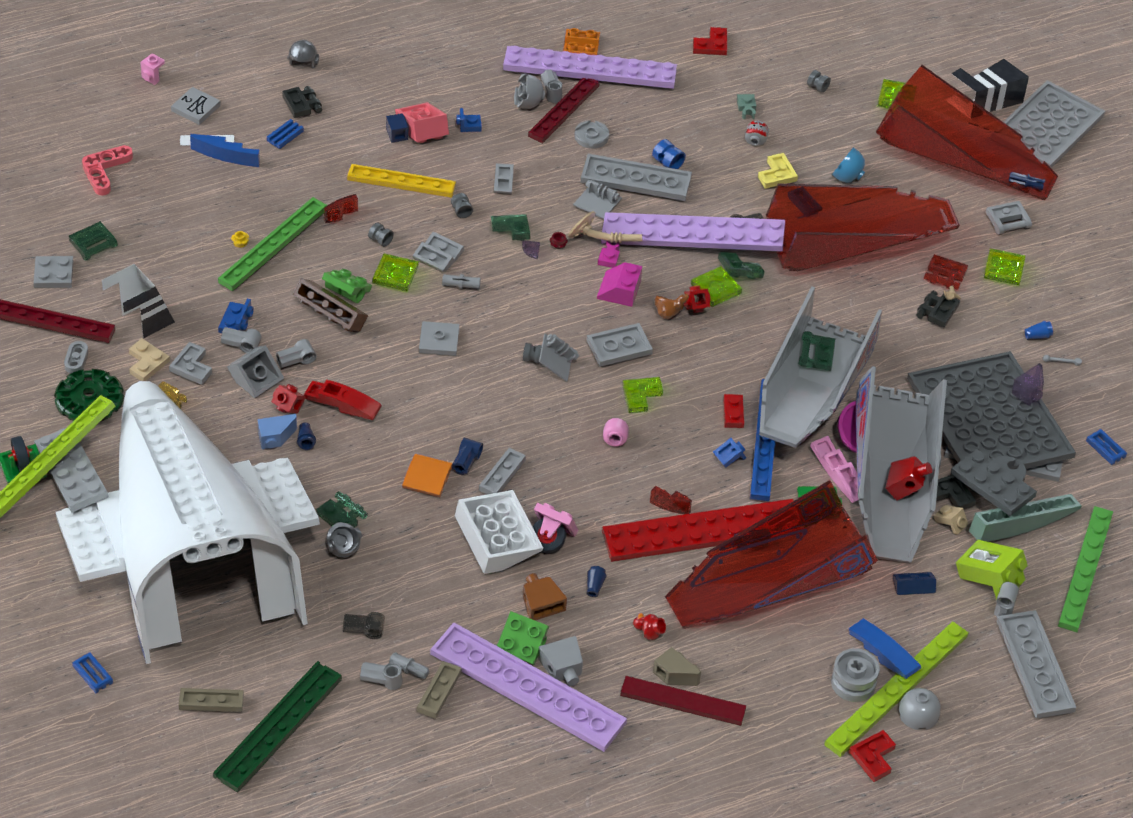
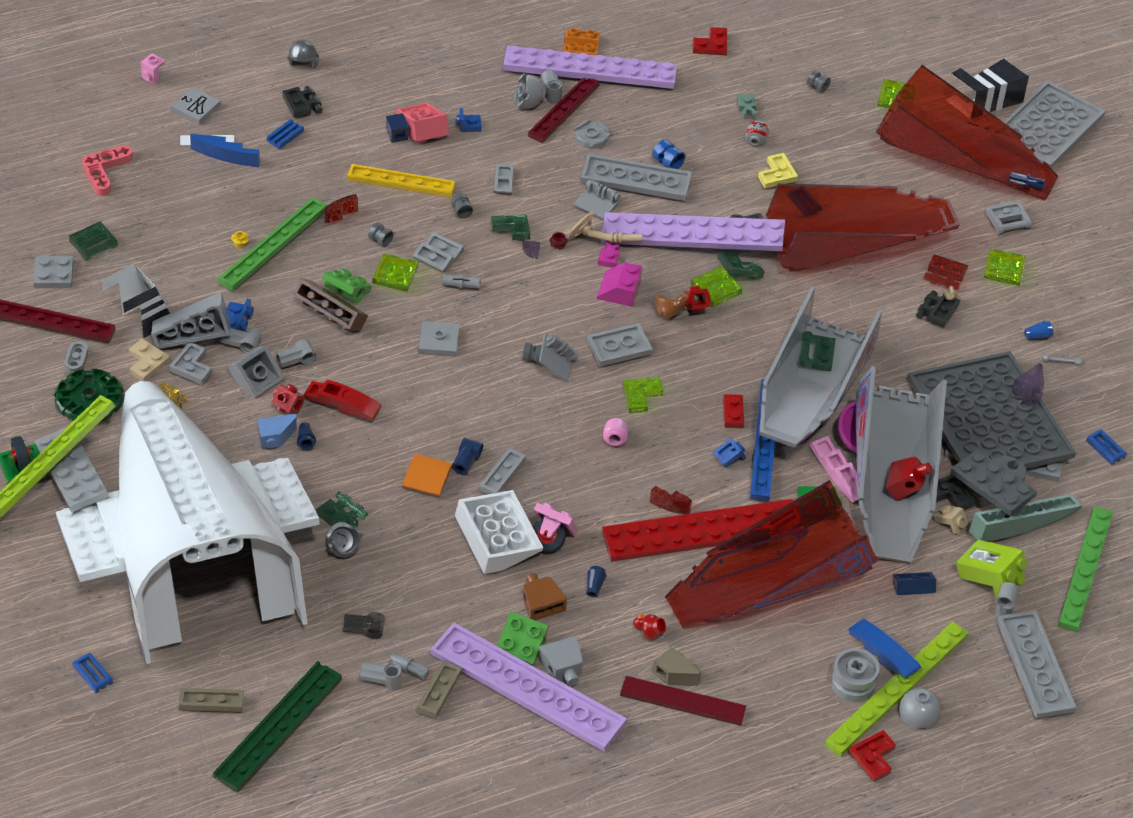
dark azure cylinder [832,147,865,183] -> none
none -> light grey wedge [151,292,231,349]

